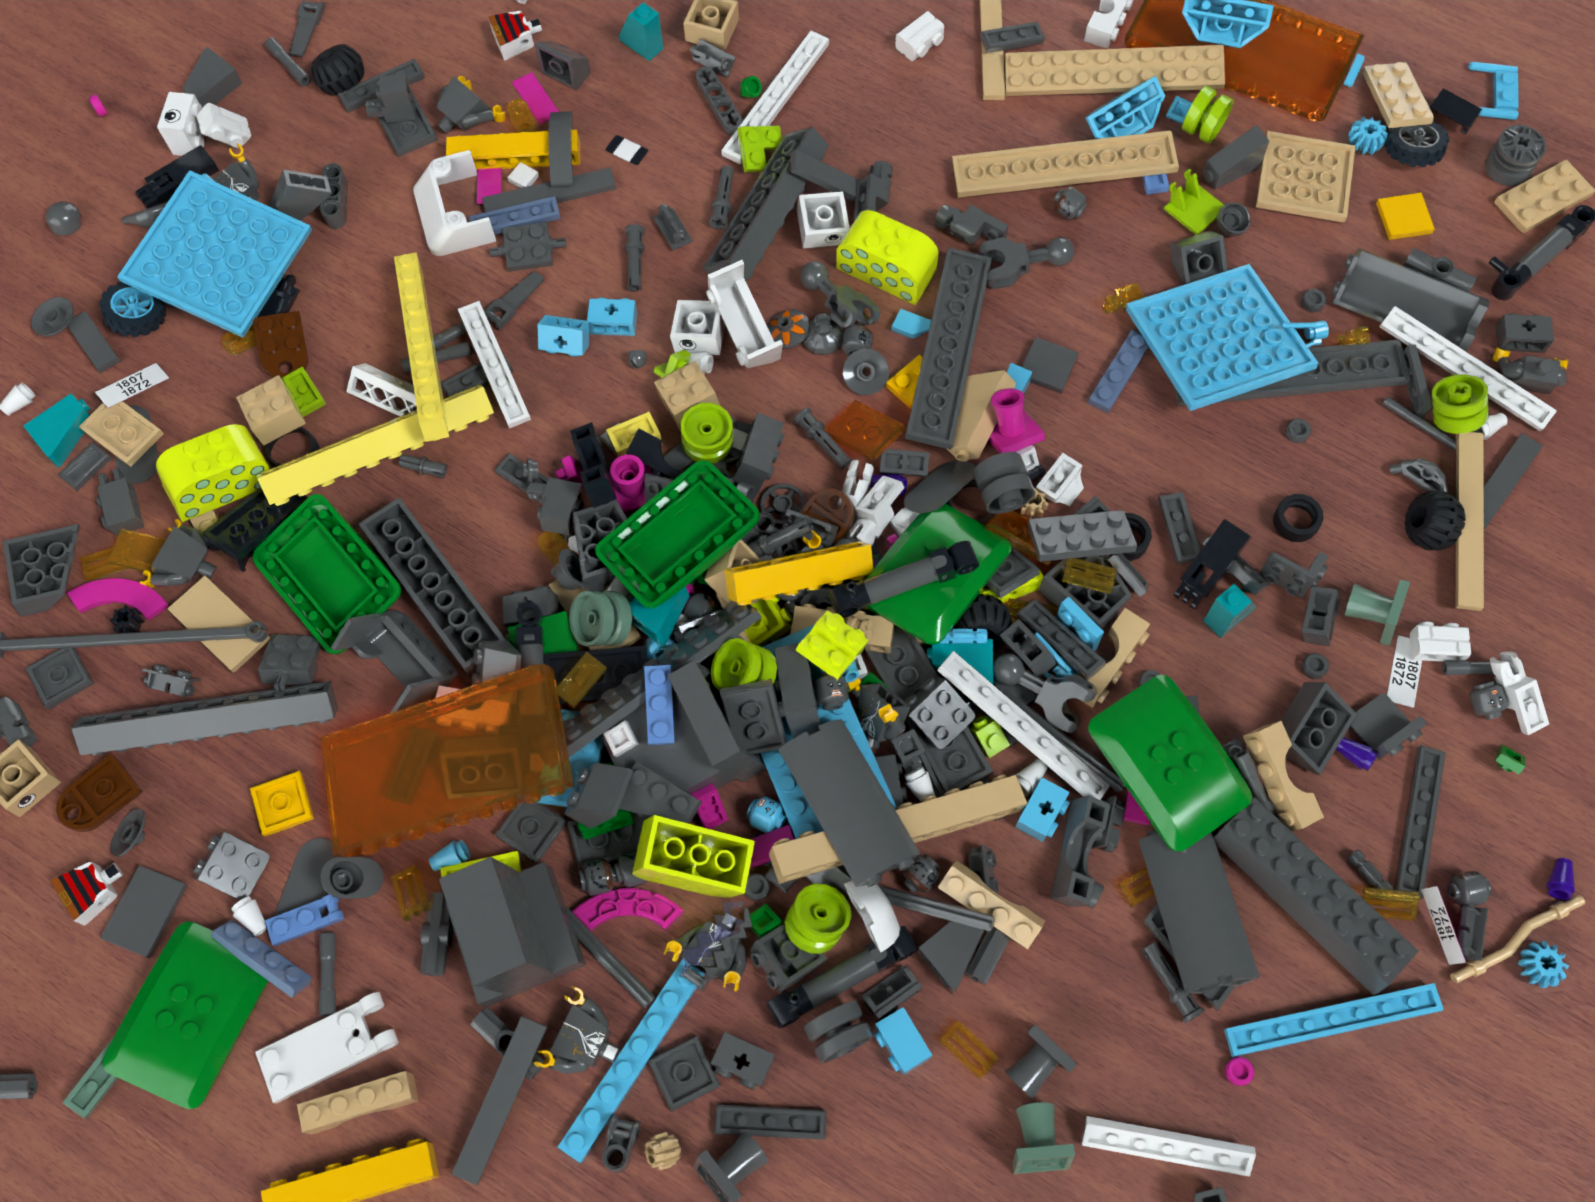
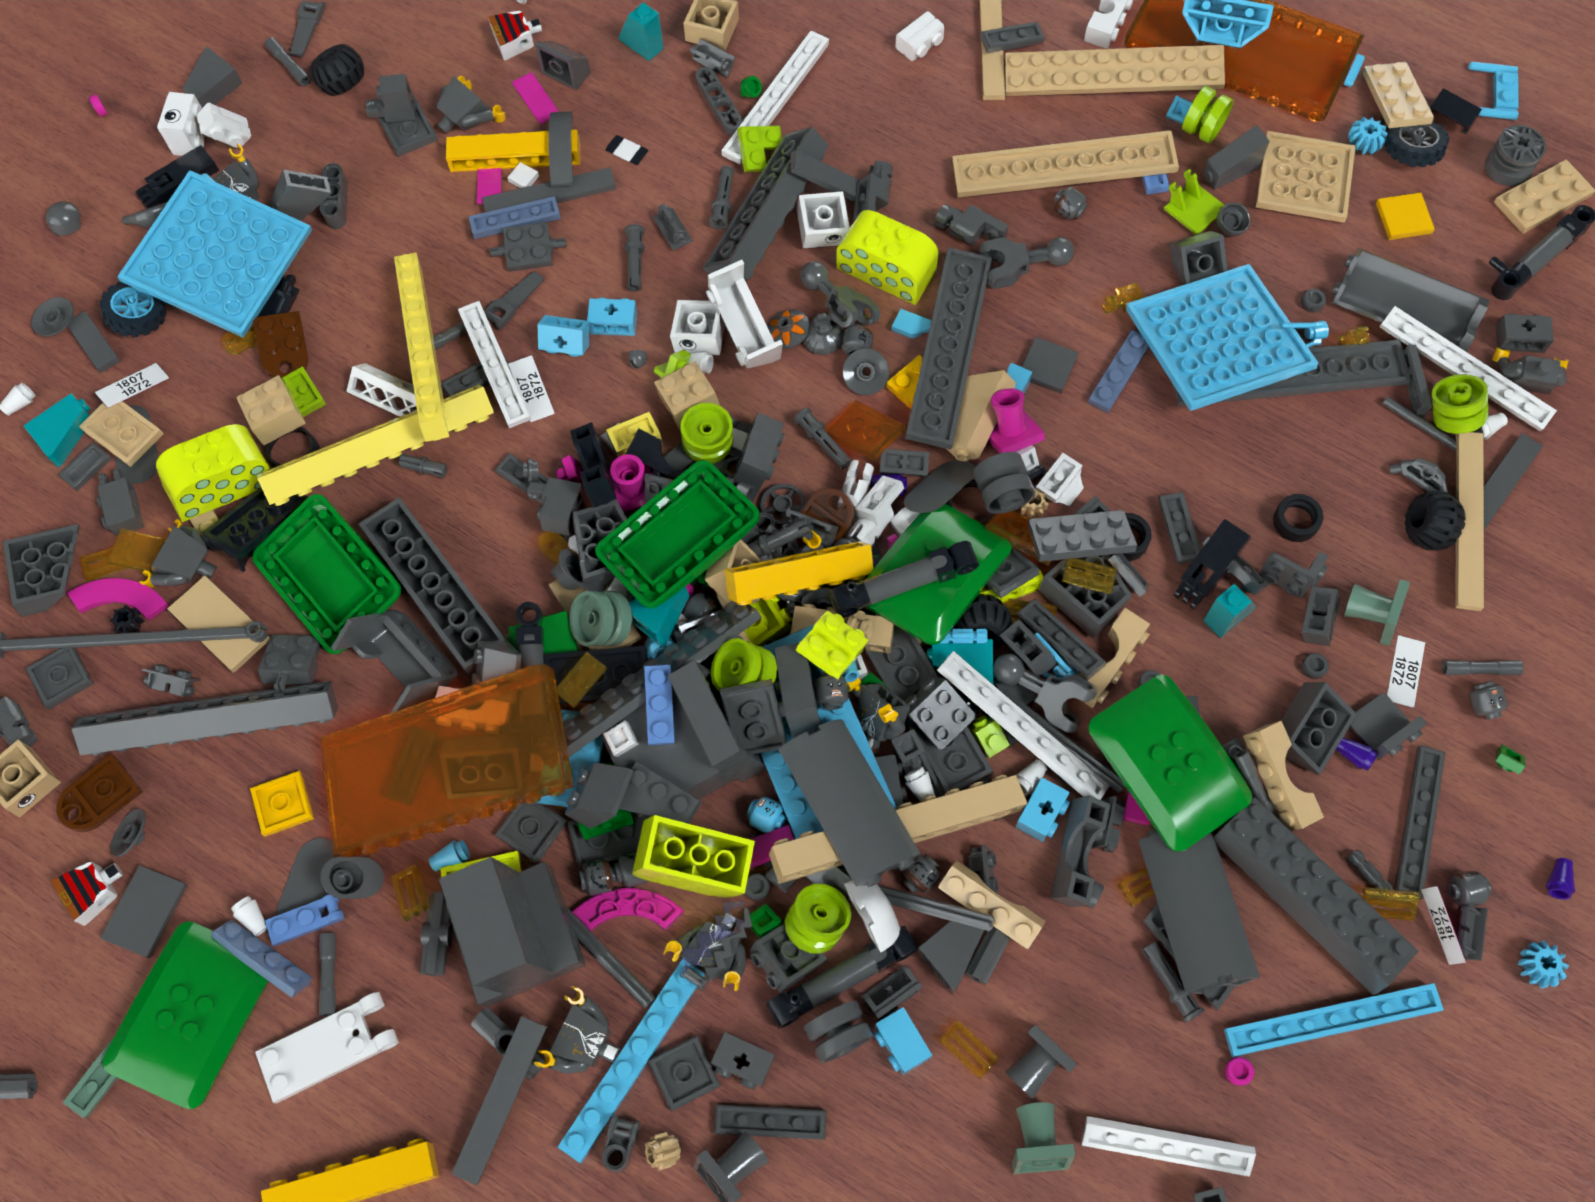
bracket [193,832,270,900] -> none
tan arch [297,1071,419,1135] -> none
dark grey tile [338,59,425,113] -> none
dark grey piece [401,341,472,373] -> none
white windscreen [413,150,496,256] -> none
dark grey brick [503,586,559,627] -> none
clear yellow plate [507,99,537,133] -> none
dark pink plate [691,783,729,829] -> none
medium azure plate [1056,596,1104,651] -> none
medium azure wedge [1086,76,1165,139] -> none
dark grey tile [1285,419,1311,443] -> none
dark grey piece [1403,248,1477,292] -> none
white brick [1410,622,1471,661] -> none
tan bar [1450,895,1585,984] -> none
white plate [1489,651,1549,735] -> none
none -> white sticker [508,355,555,422]

